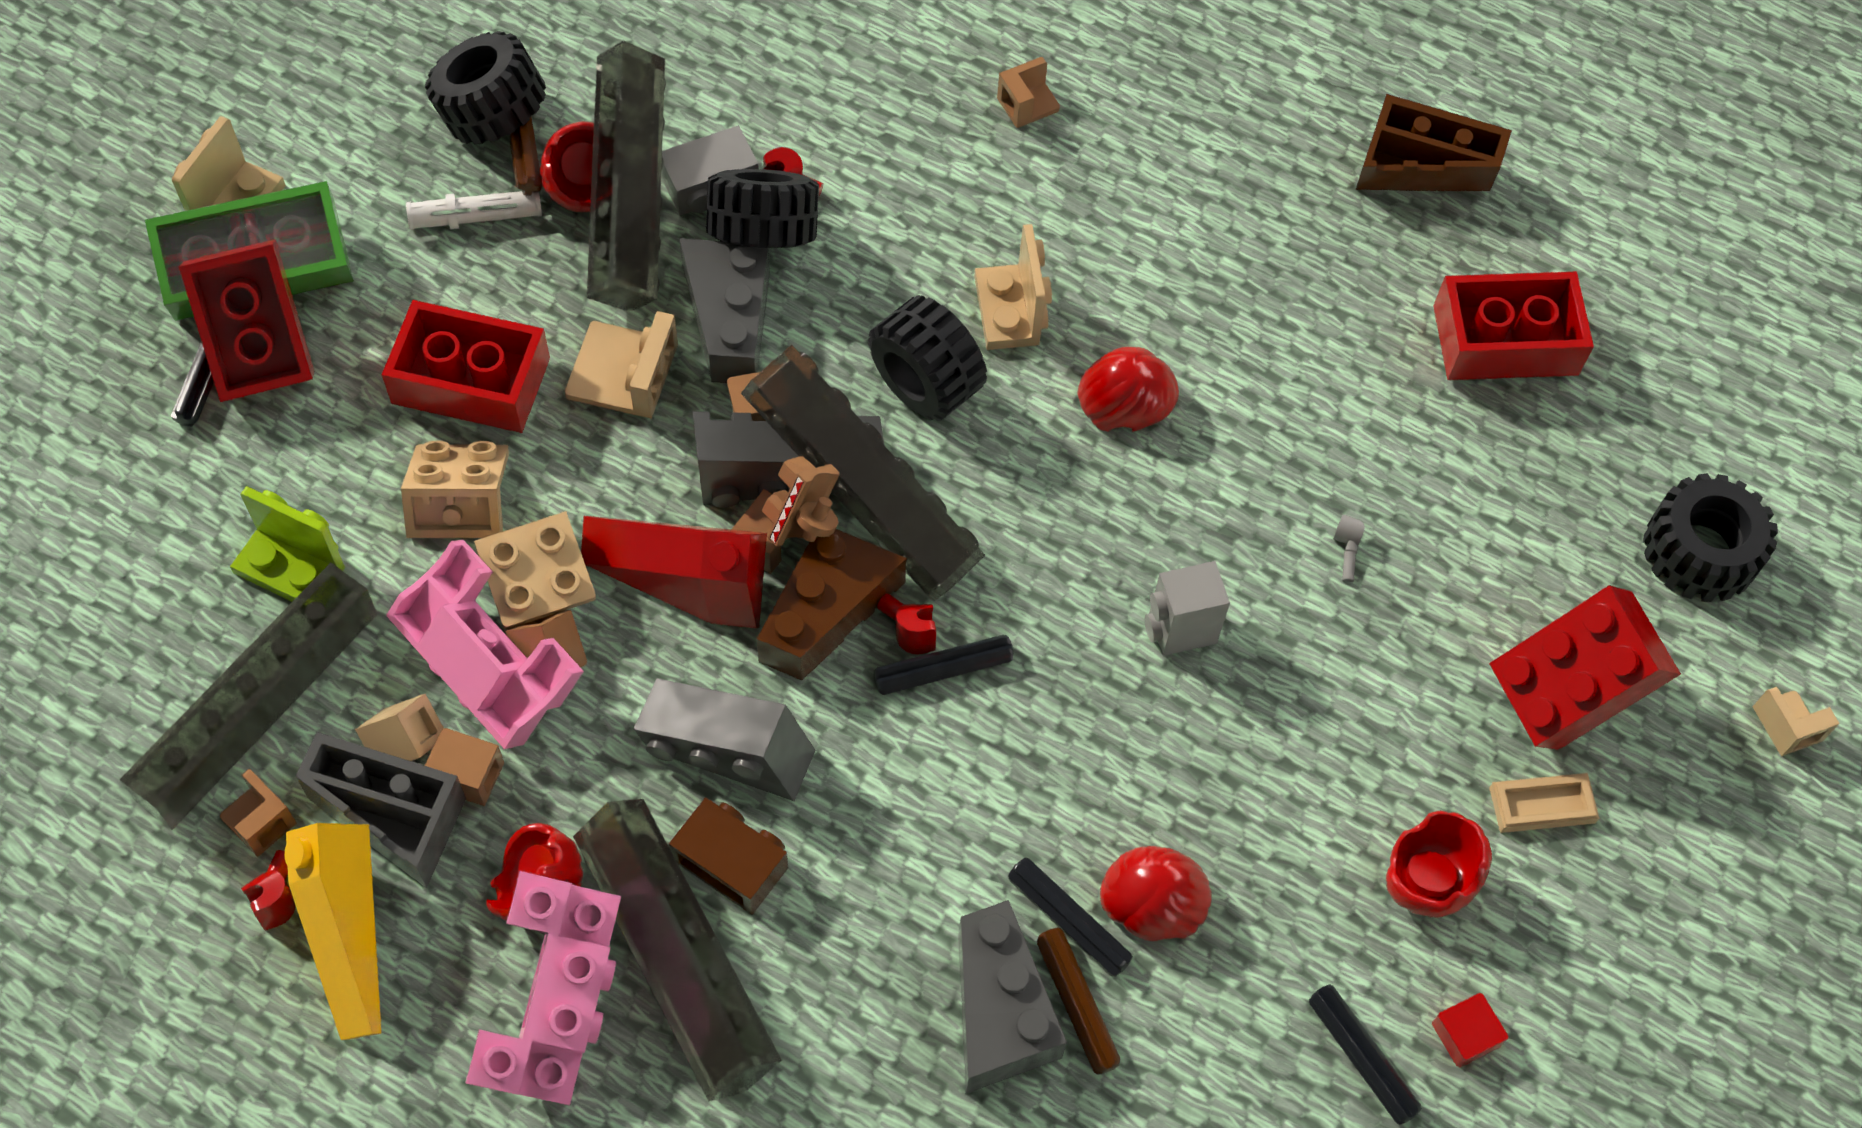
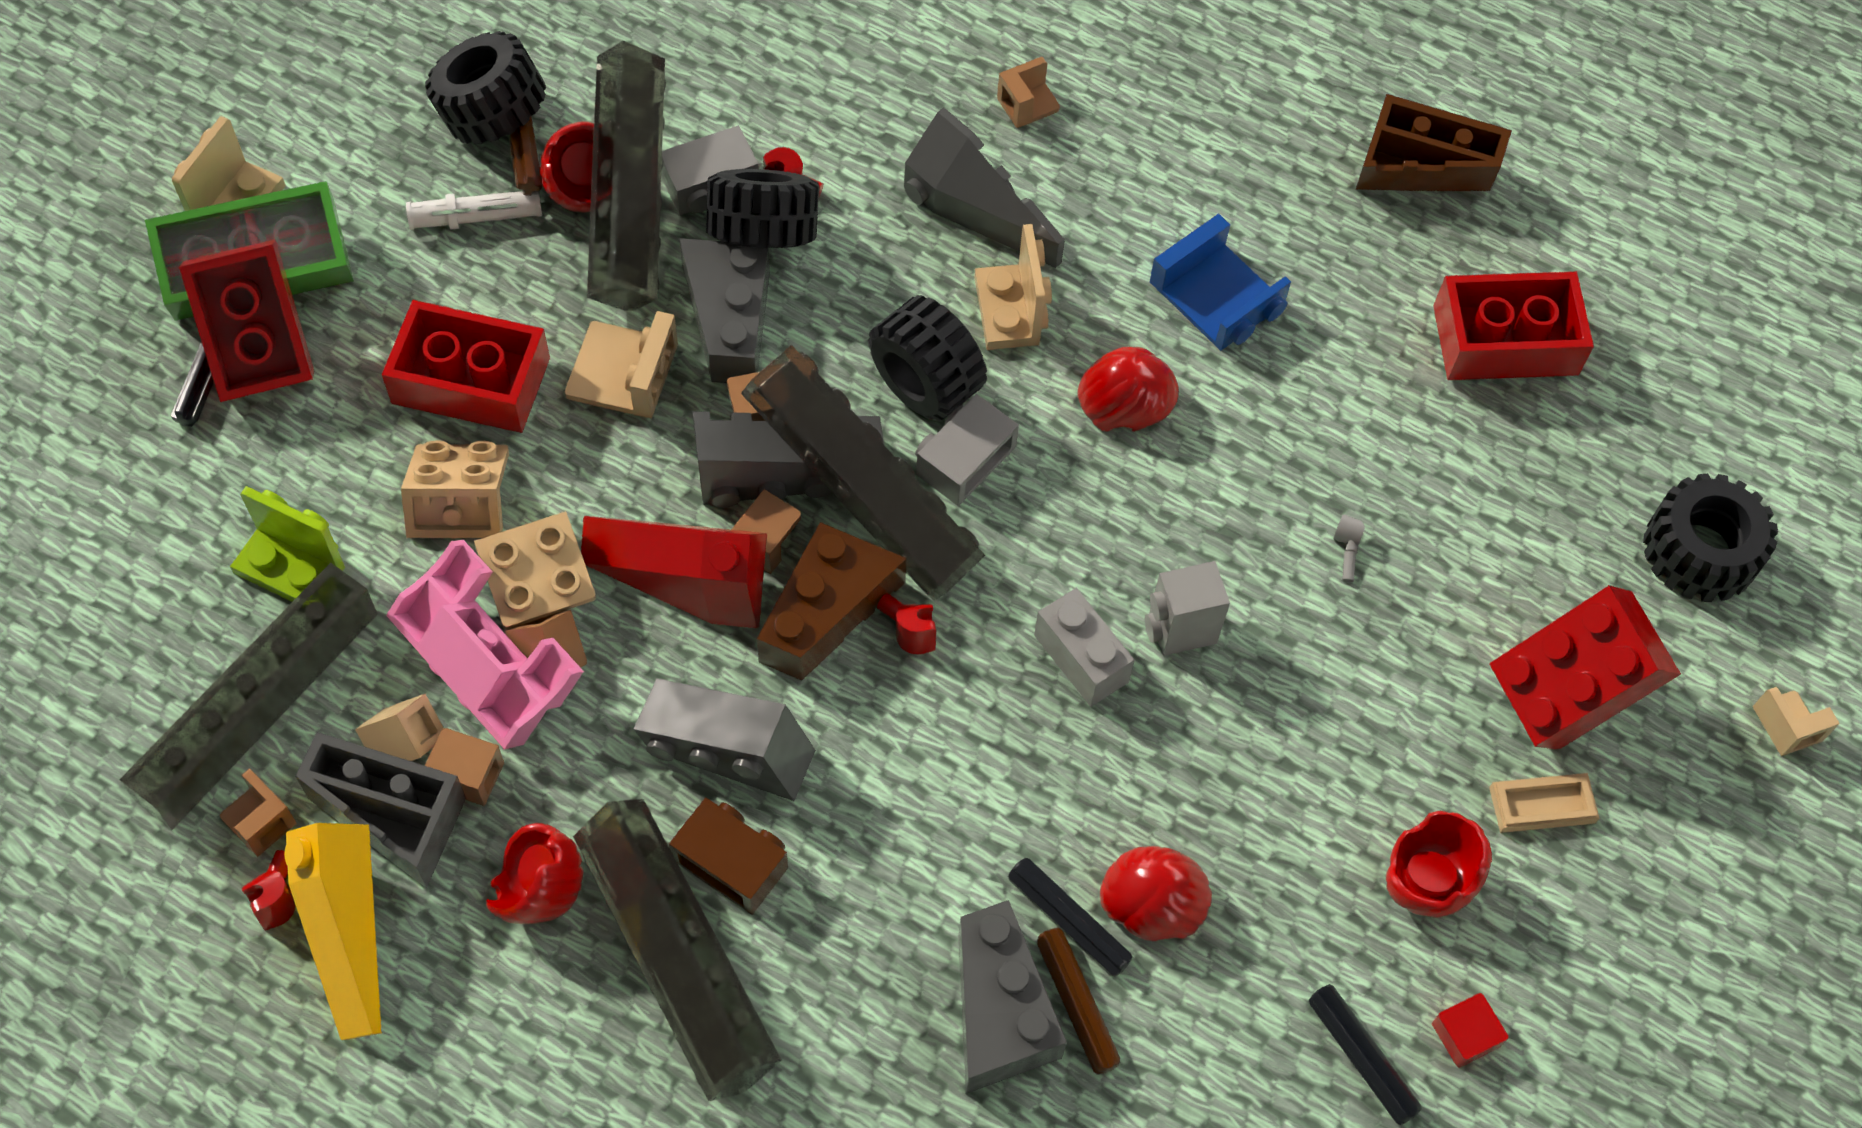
bright pink bracket [465,871,621,1106] -> none
medium nougat hips [762,456,840,547] -> none
black axle [874,634,1014,695] -> none
none -> dark grey wedge [904,108,1065,268]
none -> light grey piece [915,394,1019,506]
none -> light grey piece [1034,587,1135,707]
none -> blue panel [1149,213,1291,351]

